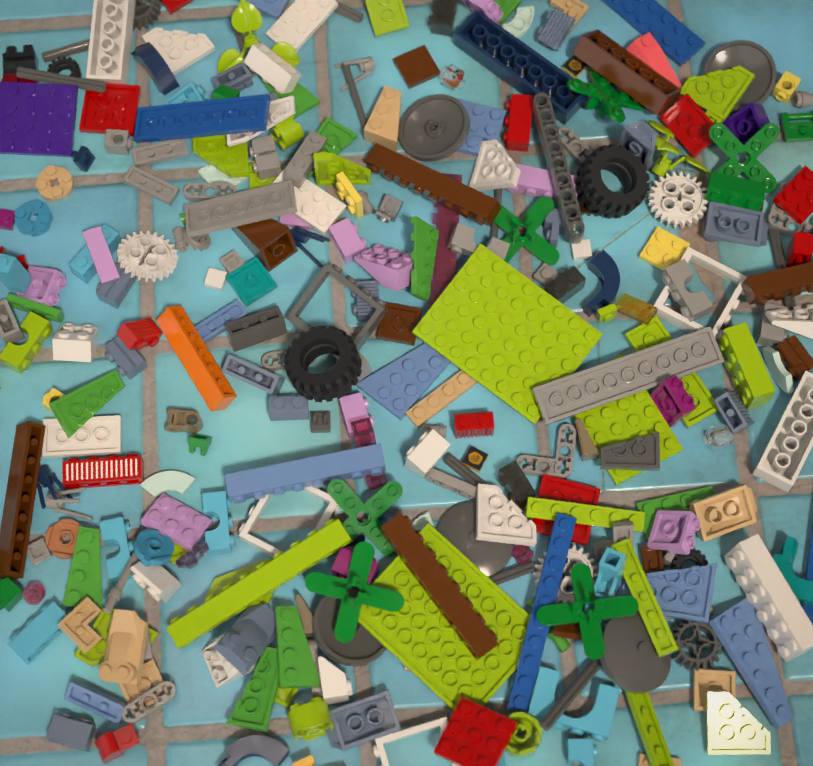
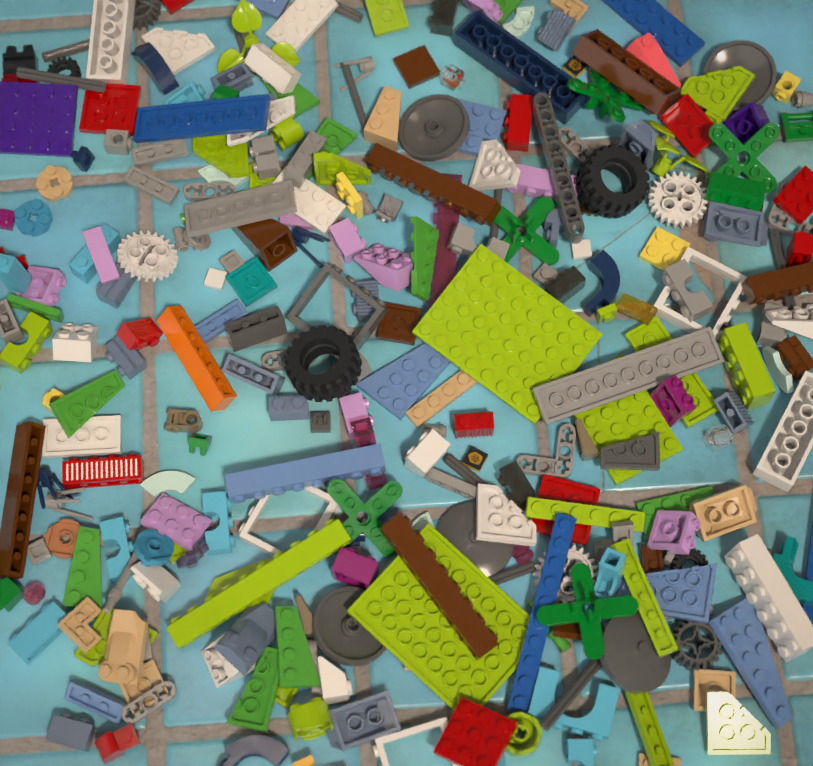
green piece [305,542,405,643] -> none

